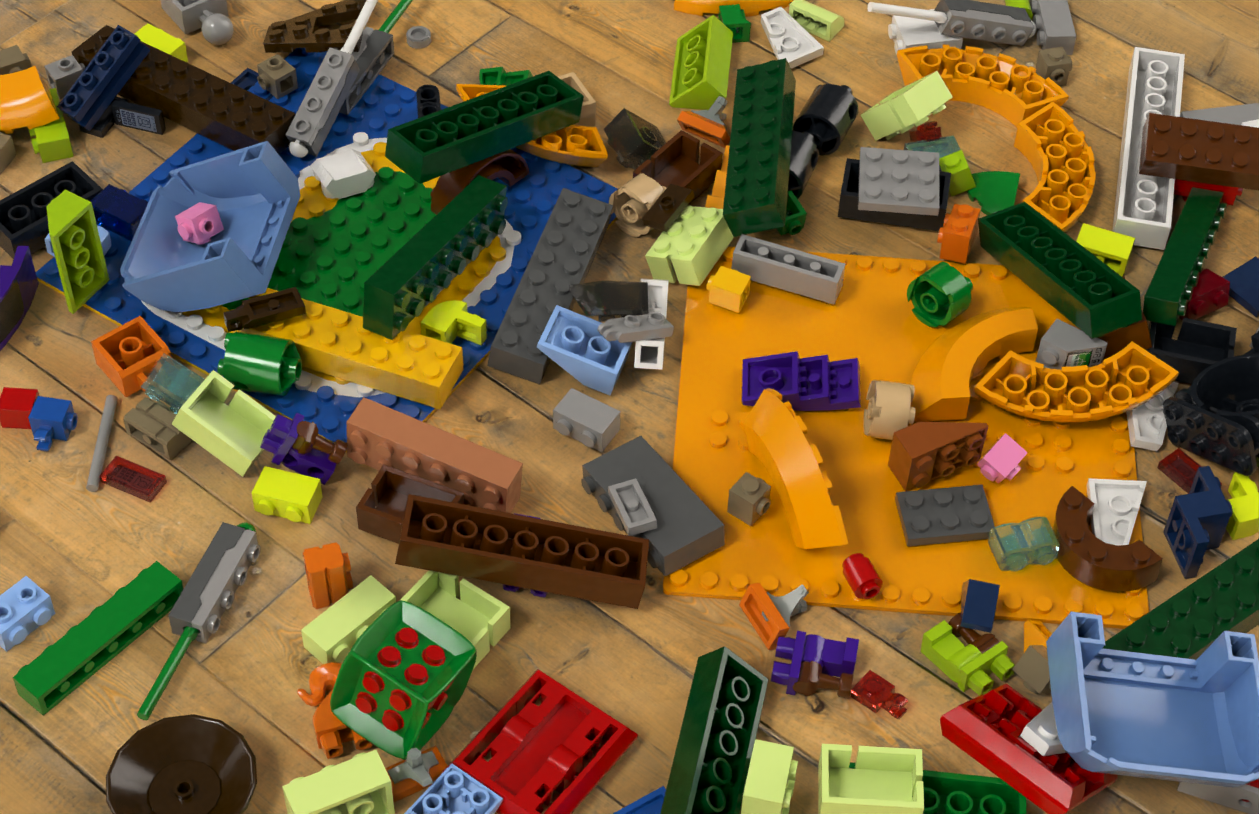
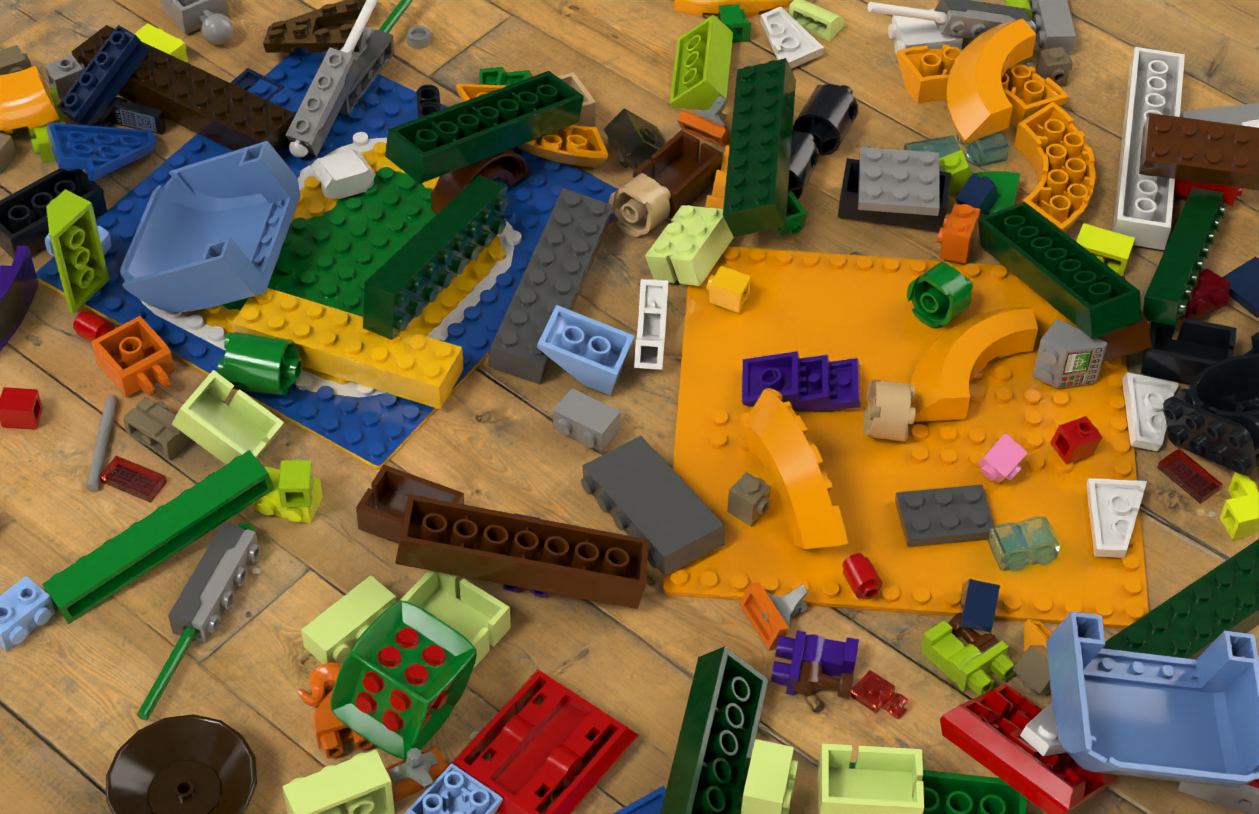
green brick [13,561,184,716] -> none
blue brick [28,396,78,451] -> none
clear blue brick [90,184,148,241] -> none
clear light blue brick [141,353,205,415] -> none
bright pink brick [175,202,224,245] -> none
dark brown hinge [224,287,306,332] -> none
dark tan brick [257,54,298,99] -> none
dark purple hips [260,413,348,485] -> none
orange brick [303,542,354,609] -> none
nougat brick [346,397,523,513] -> none
neon yellow brick [420,300,487,346] -> none
clear smoke slope [569,281,648,322] -> none
light grey hinge [597,312,674,343] -> none
light grey plate [608,478,657,536] -> none
dark brown plate [642,184,694,232] -> none
light grey brick [732,234,846,305] -> none
yellowish green piece [860,71,953,141] -> none
dark orange slope [888,422,988,491] -> none
clear red plate [909,121,942,142] -> none
light orange brick [974,341,1179,422] -> none
reddish brown brick [1052,486,1163,592] -> none
dark blue bracket [1163,466,1232,579] -> none
none -> green brick [42,450,275,624]
none -> blue wing [46,122,157,181]
none -> red brick [73,311,115,342]
none -> lime brick [278,459,314,507]
none -> light orange brick [946,19,1037,144]
none -> clear light blue brick [956,131,1009,167]
none -> dark blue brick [956,174,998,218]
none -> red brick [1050,416,1103,465]

